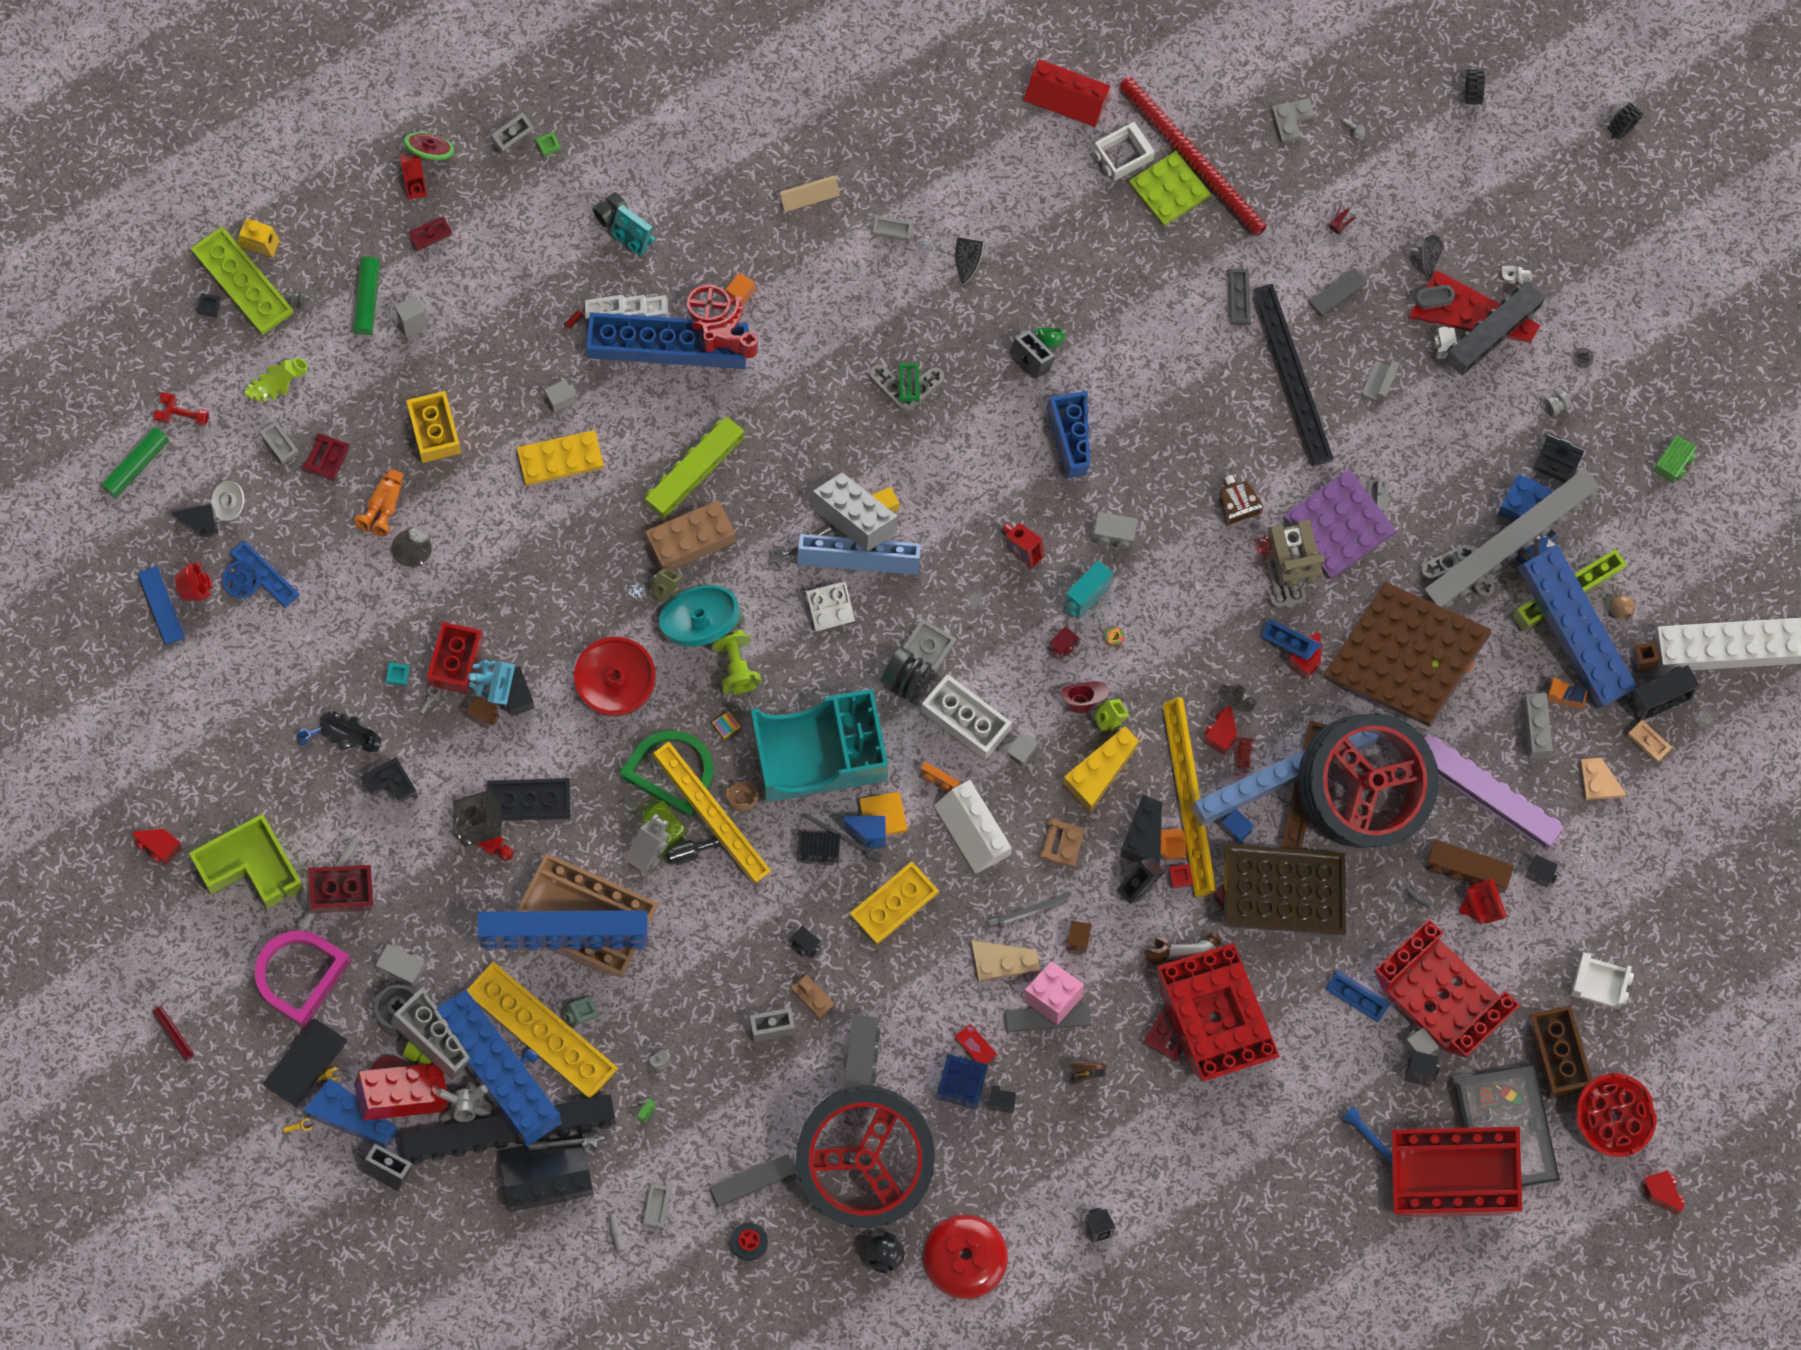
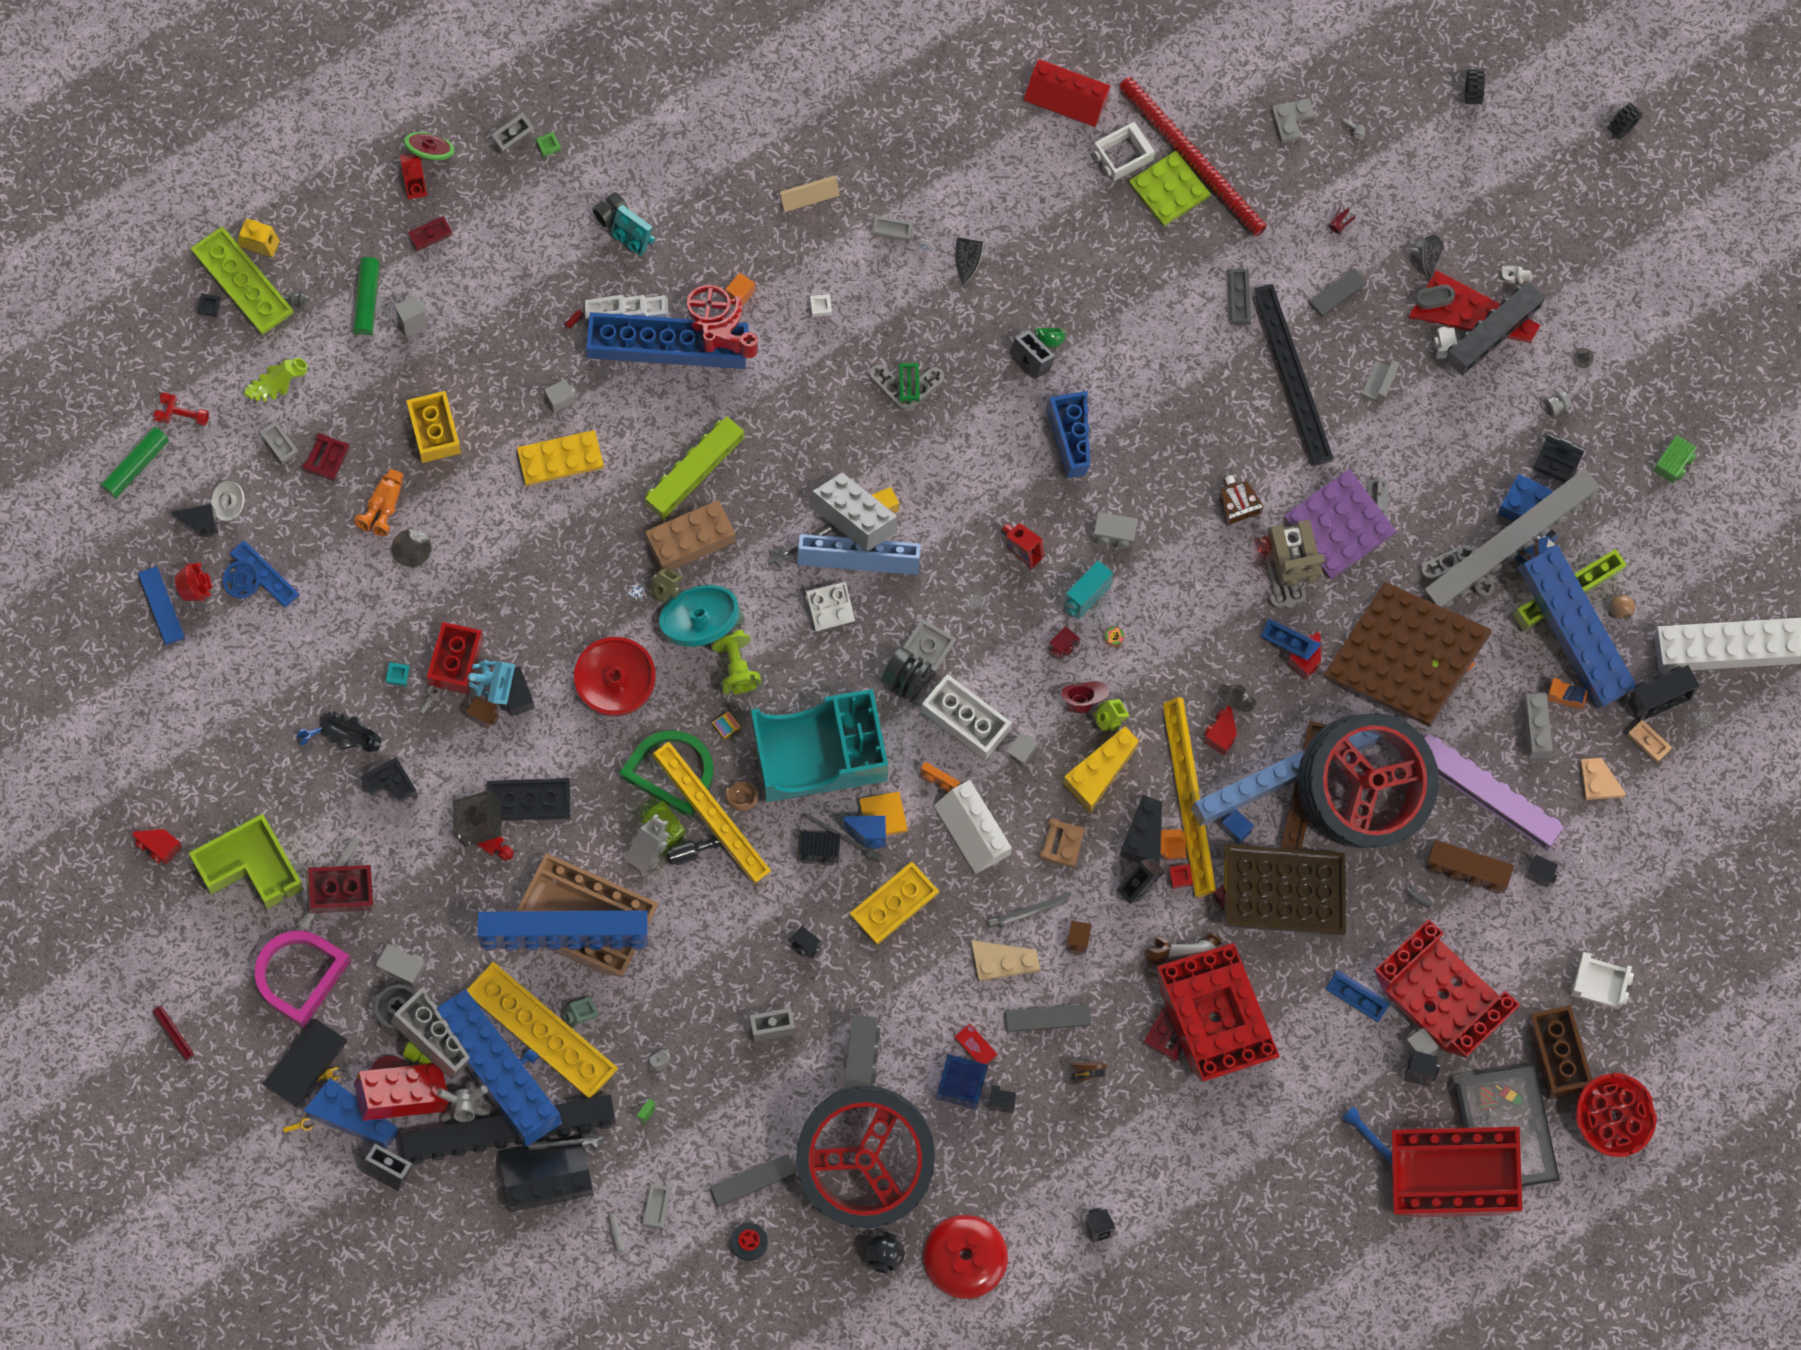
medium nougat hinge [791,974,835,1019] -> none
bright pink brick [1025,962,1084,1025] -> none
clear red pin [1235,737,1256,769] -> none
red slope [1458,878,1507,925] -> none
reddish brown brick [1630,641,1660,673] -> none
red slope [1641,1170,1685,1215] -> none
none -> white plate [810,294,832,317]

